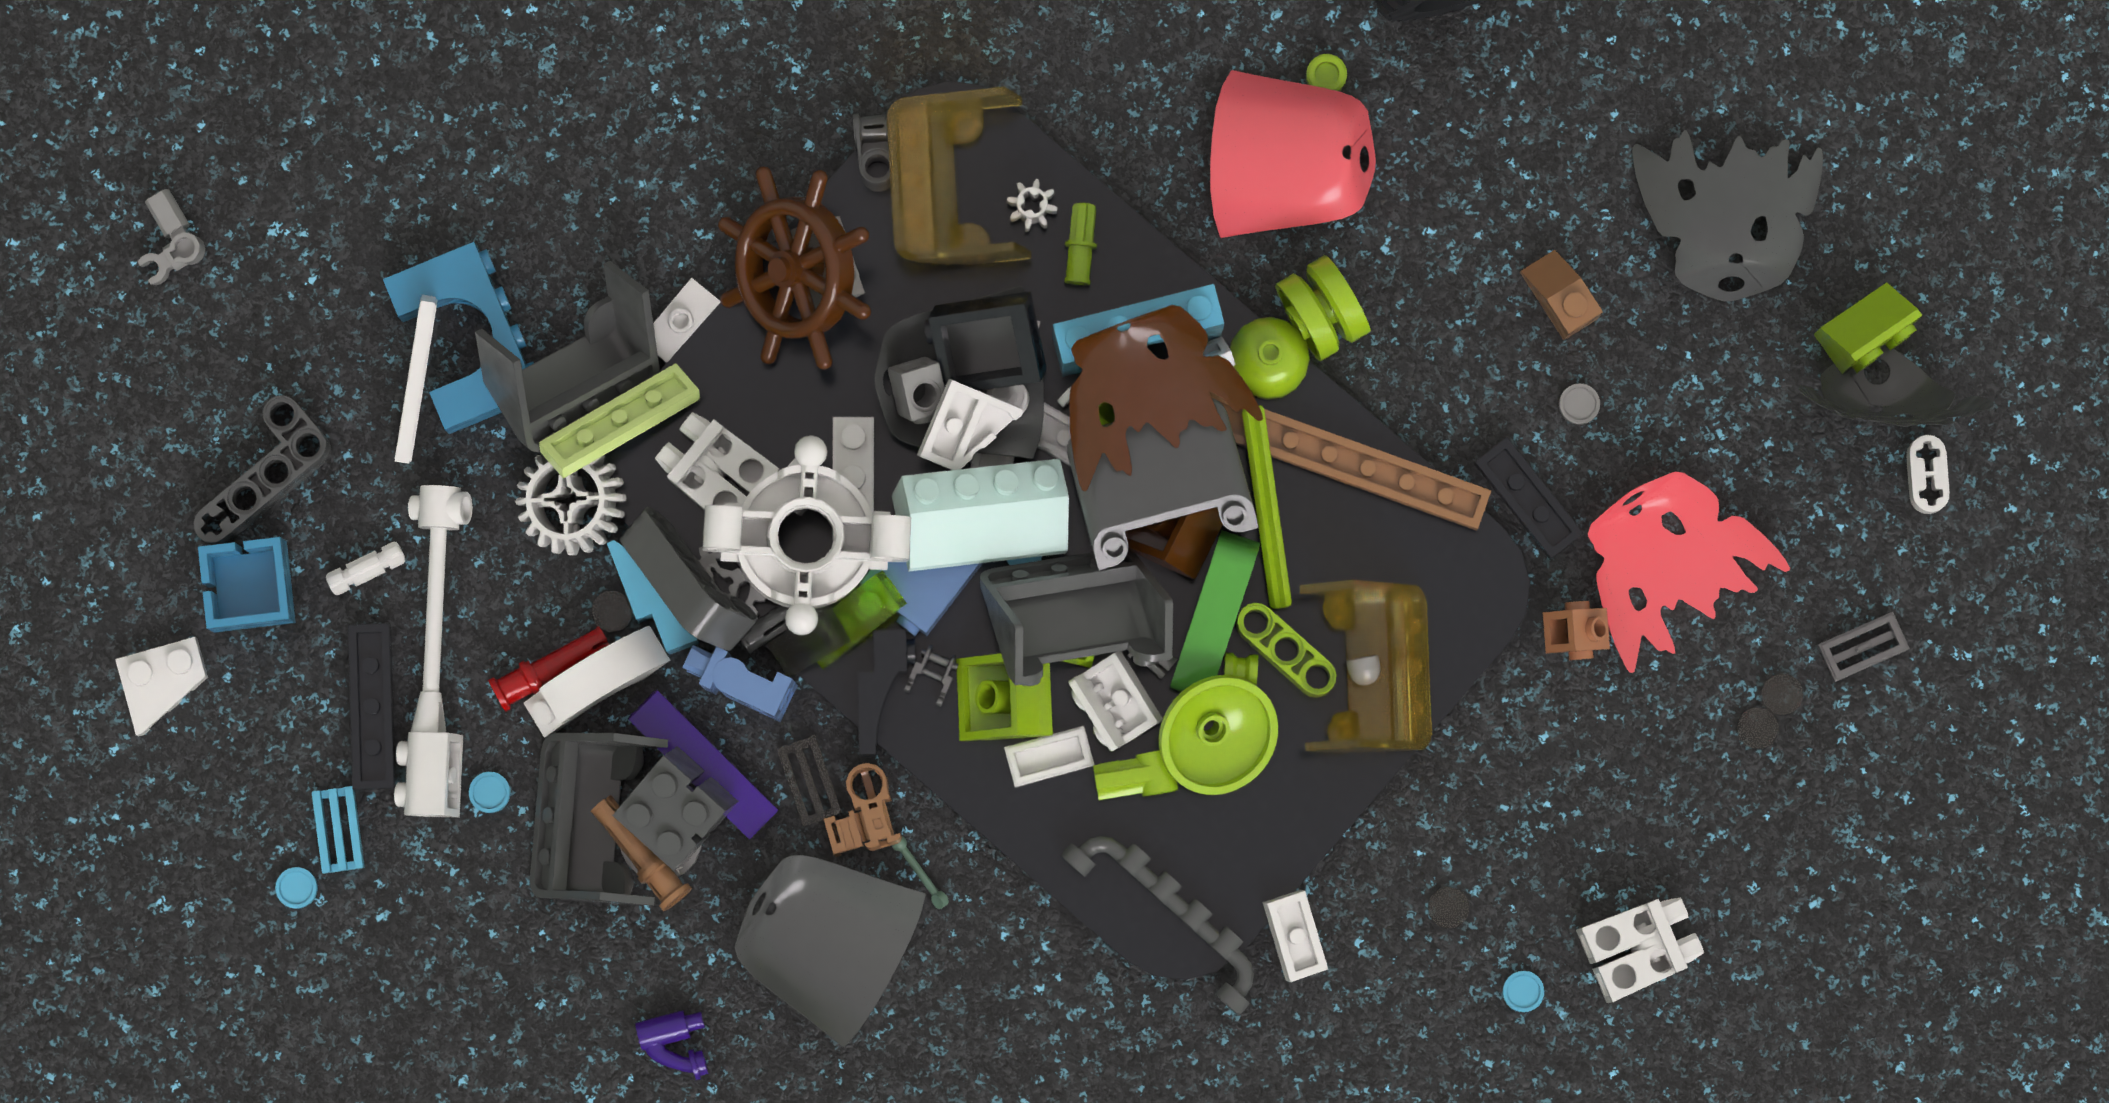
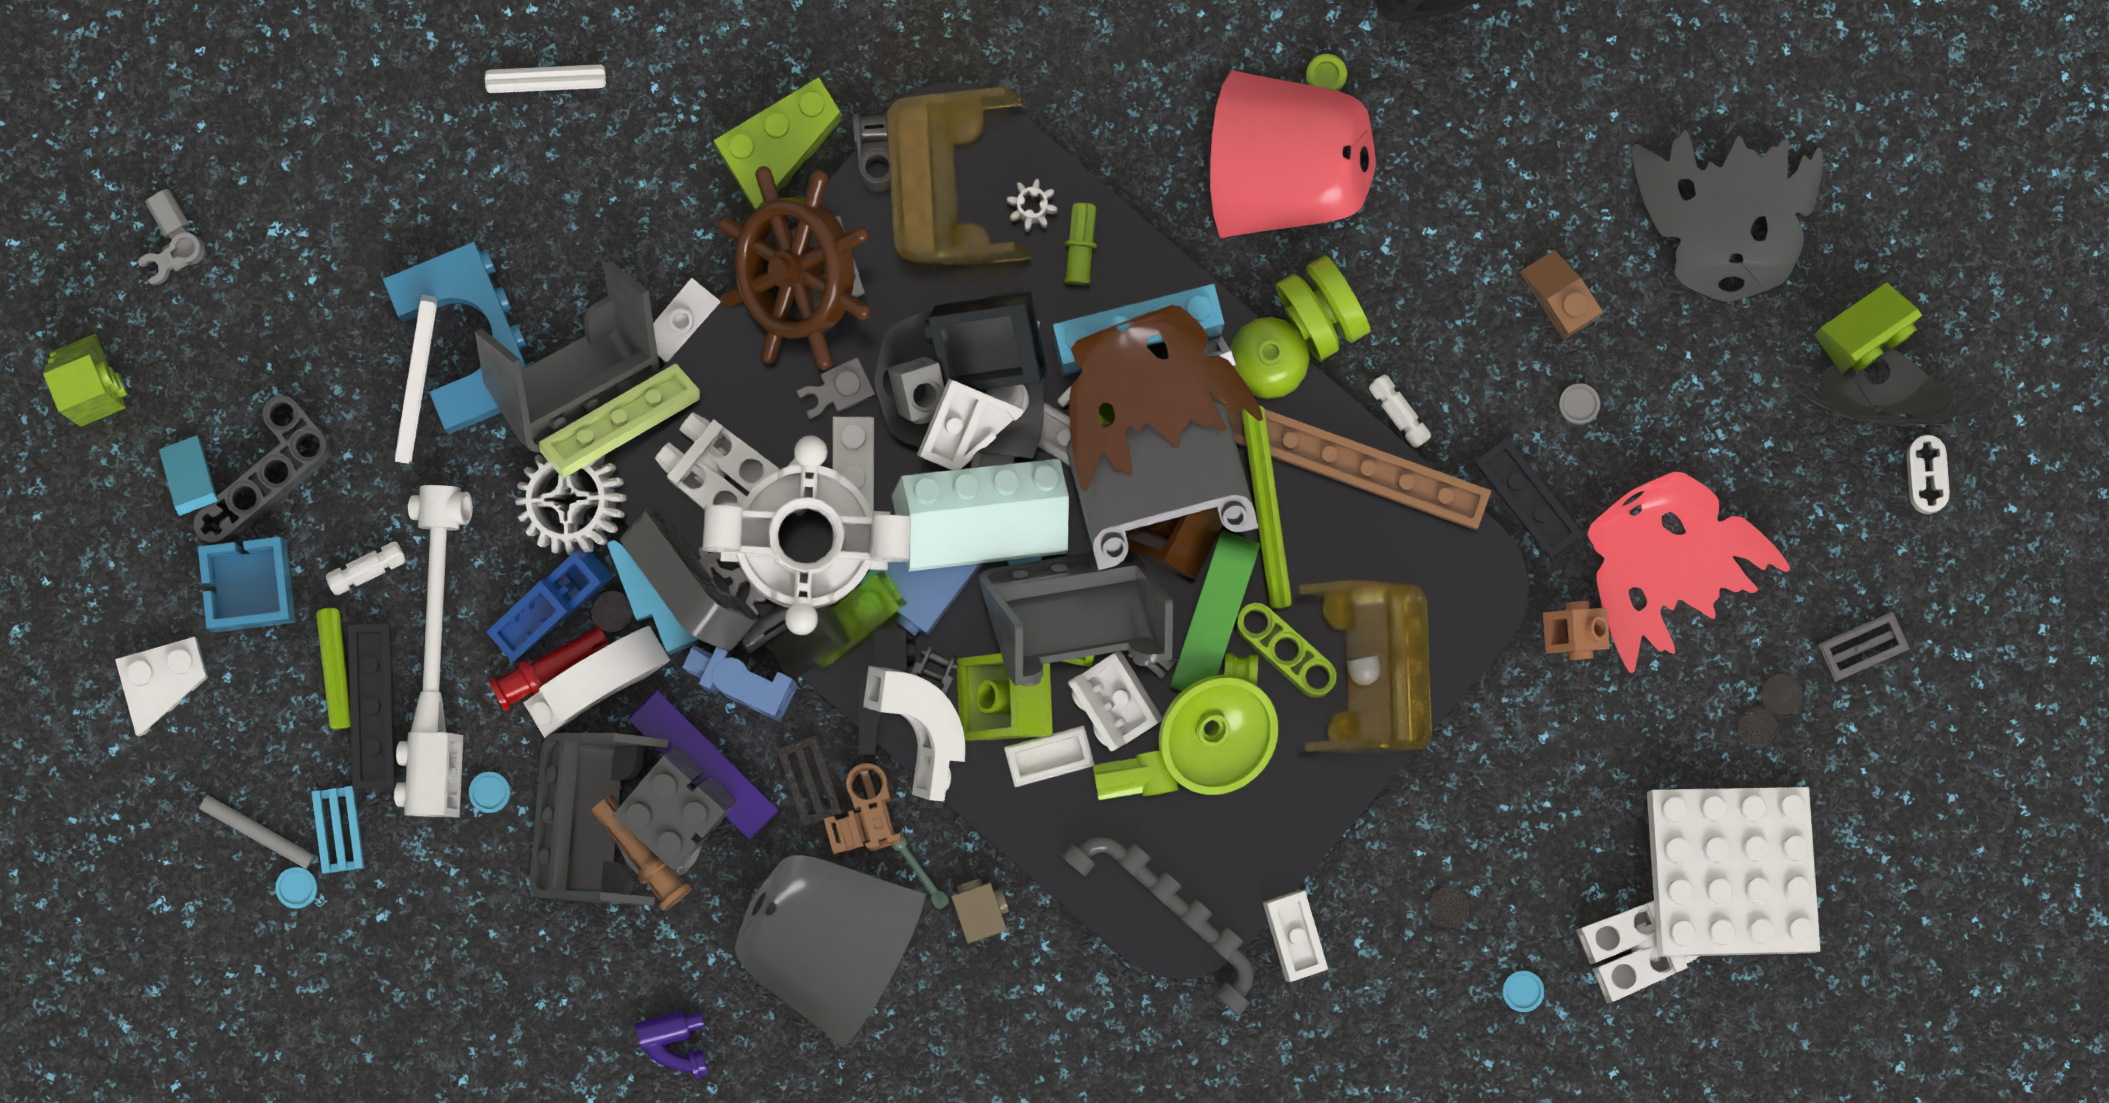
none -> lime wedge [43,333,128,427]
none -> medium azure tile [159,435,218,516]
none -> light grey bar [199,795,315,869]
none -> lime axle [316,608,351,730]
none -> white axle [485,64,606,93]
none -> blue slope [487,549,614,663]
none -> lime wedge [714,77,842,211]
none -> light grey plate [797,357,875,421]
none -> white arch [863,666,965,801]
none -> dark tan brick [951,878,1009,944]
none -> white axle [1369,374,1431,448]
none -> white plate [1647,787,1820,957]

